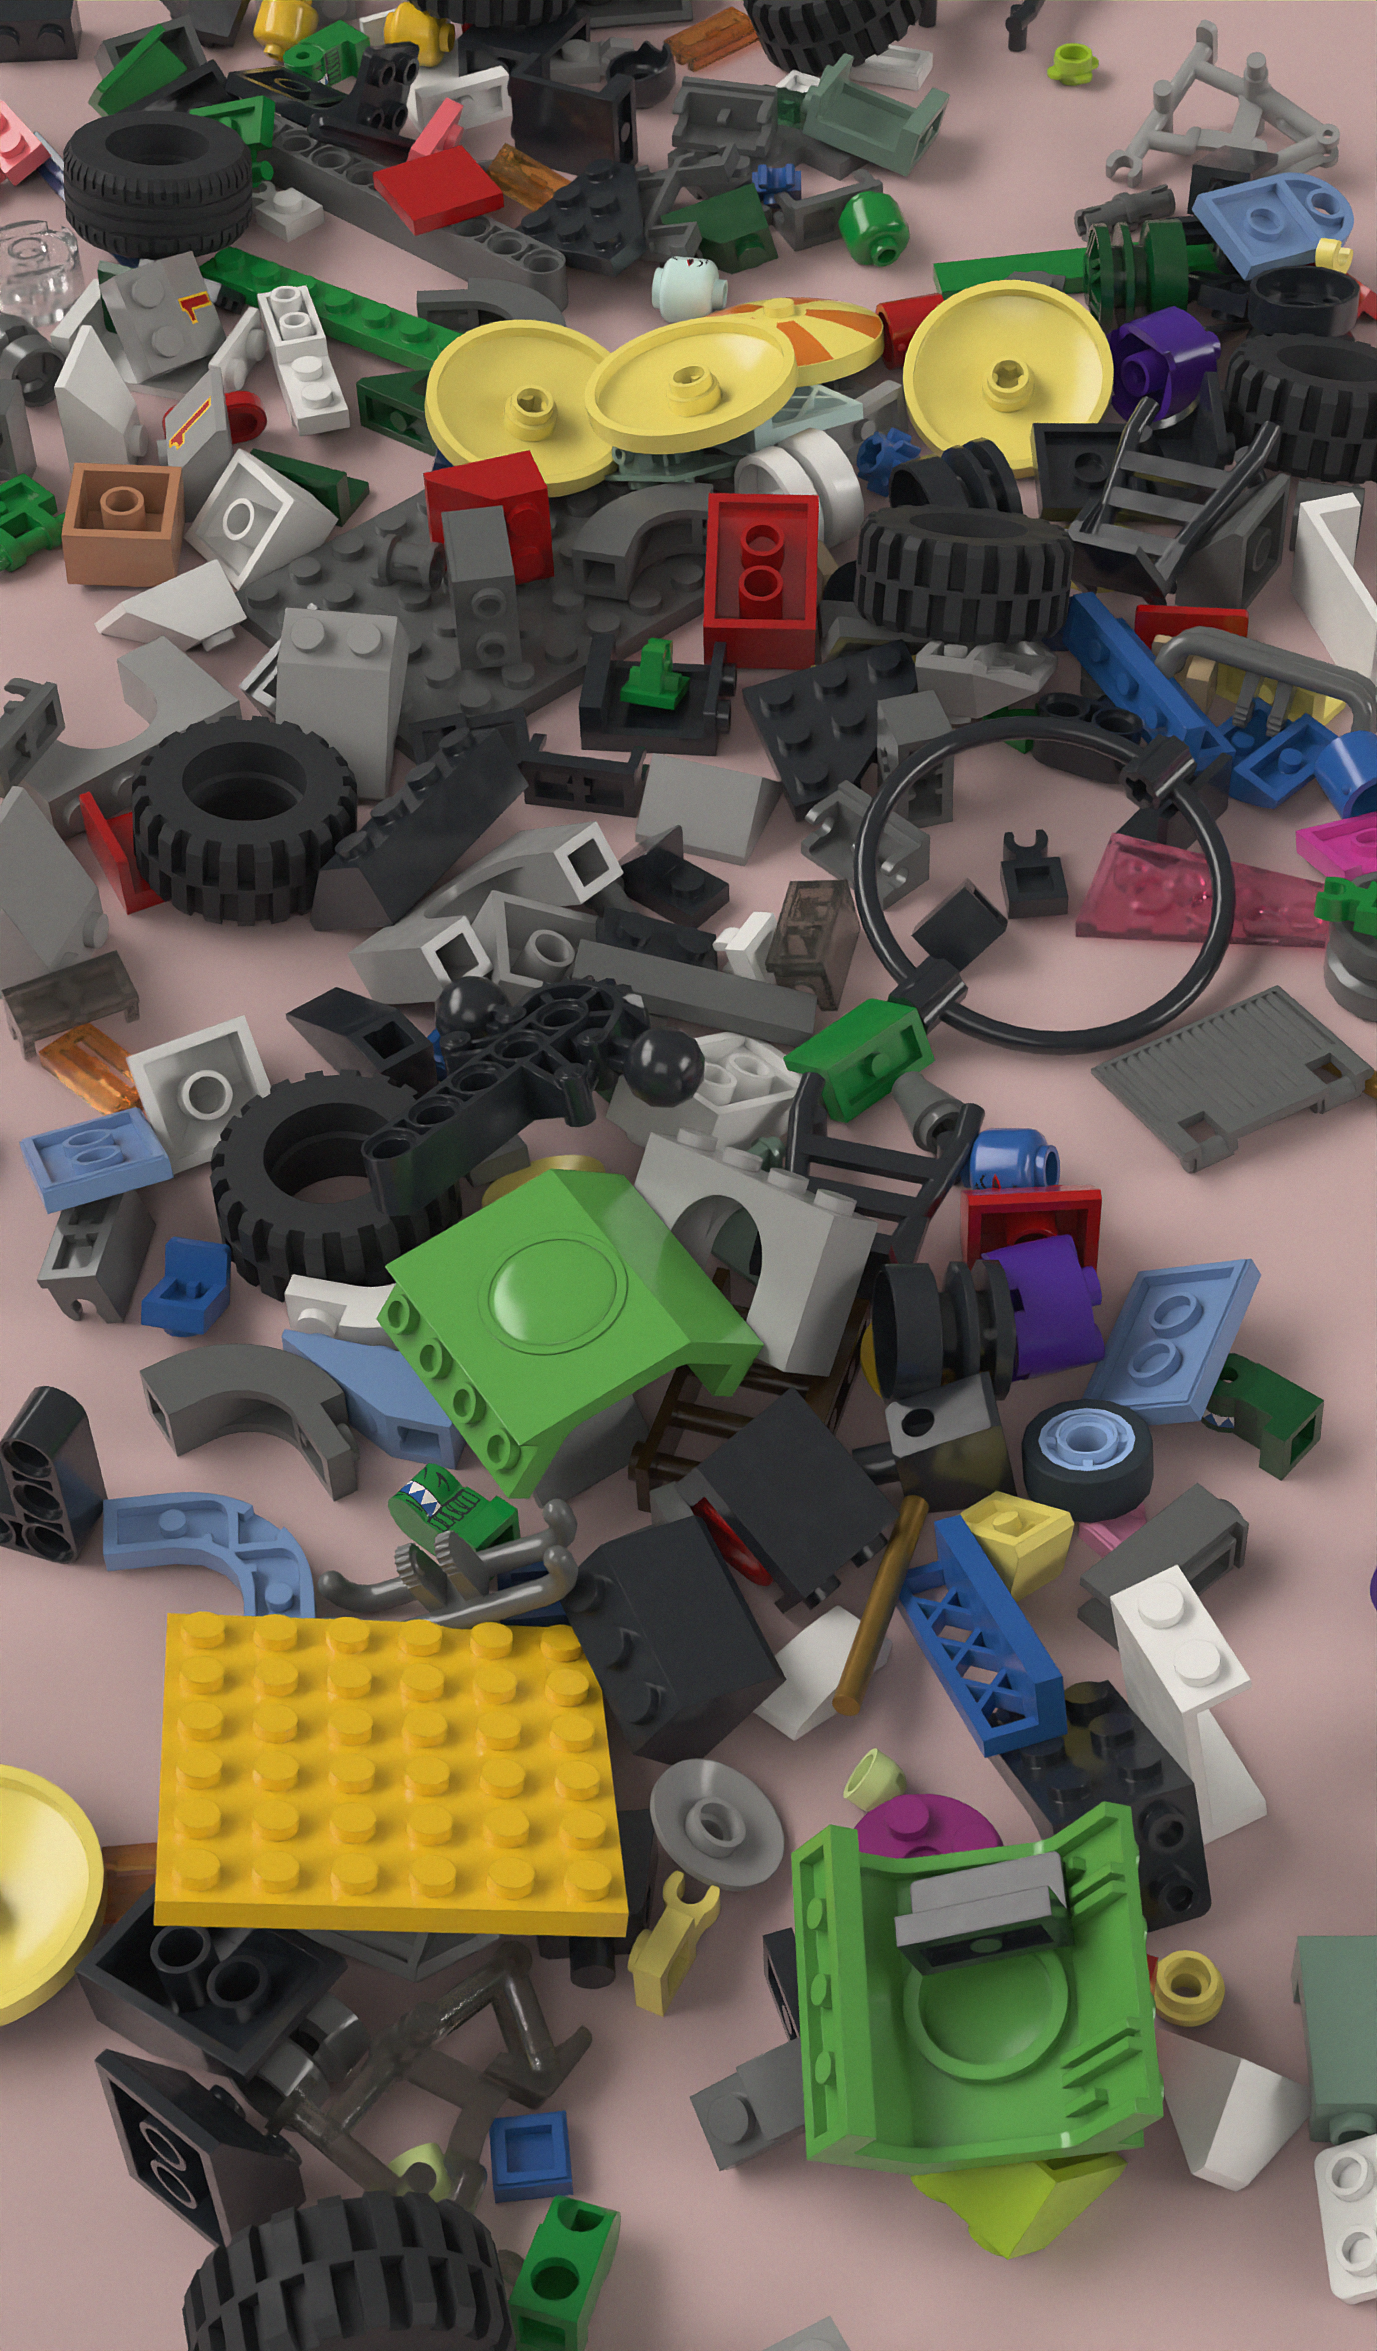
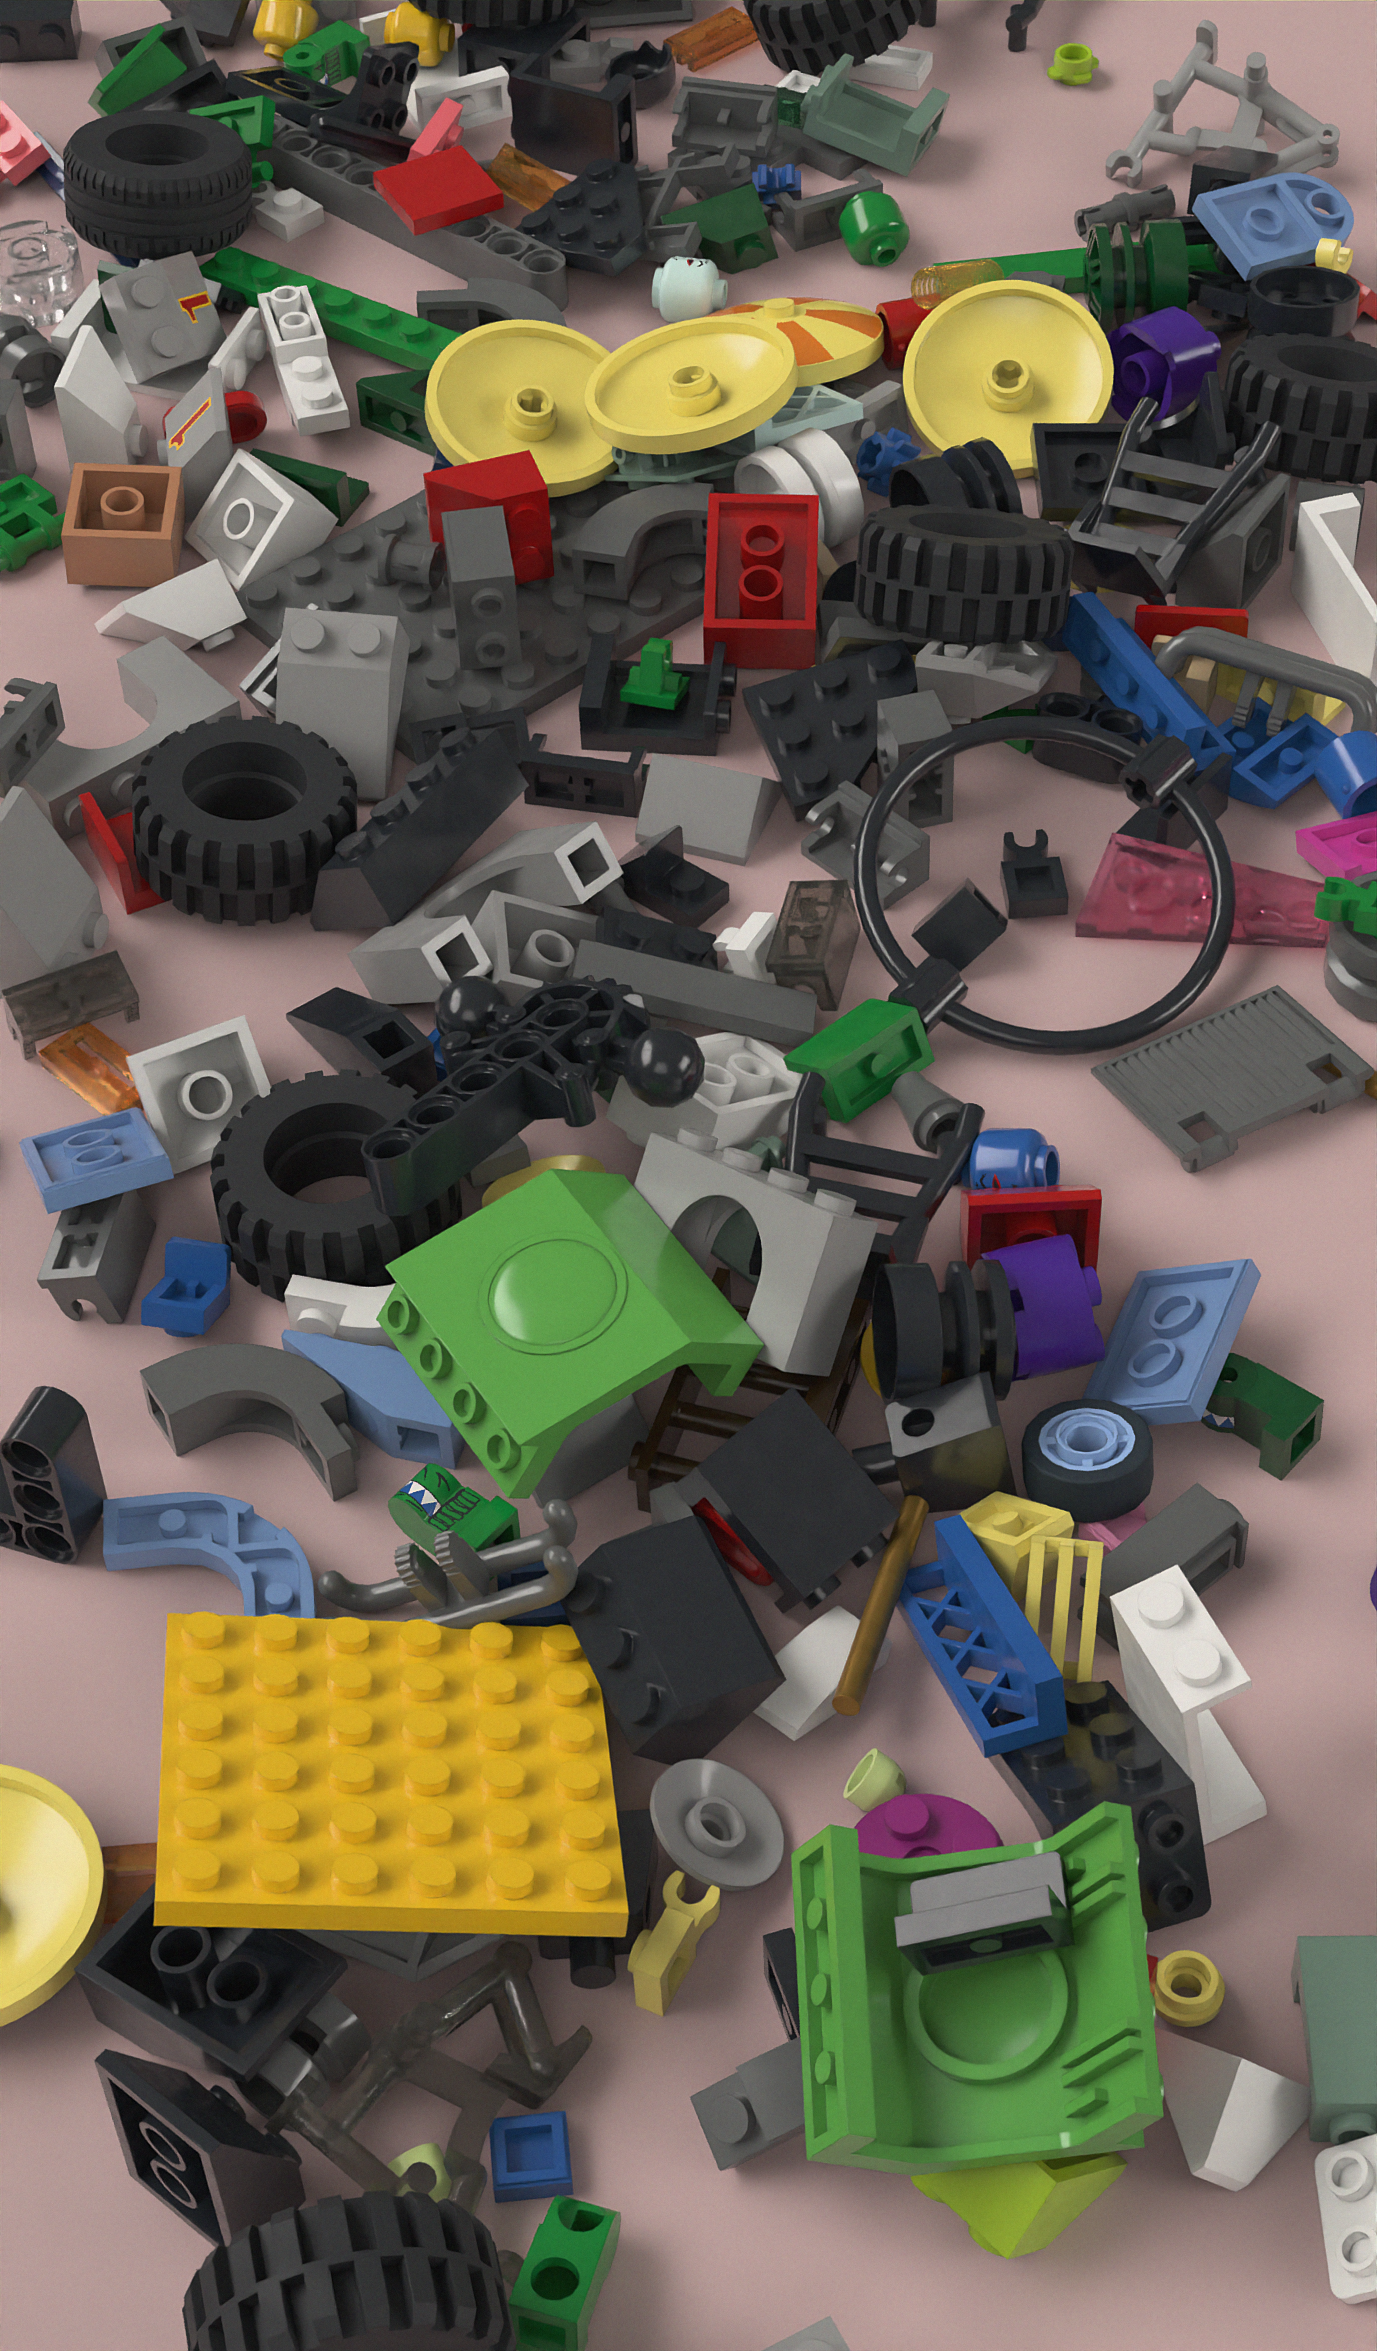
none -> clear yellow piece [910,259,1004,310]
none -> light yellow tile [1025,1535,1104,1683]

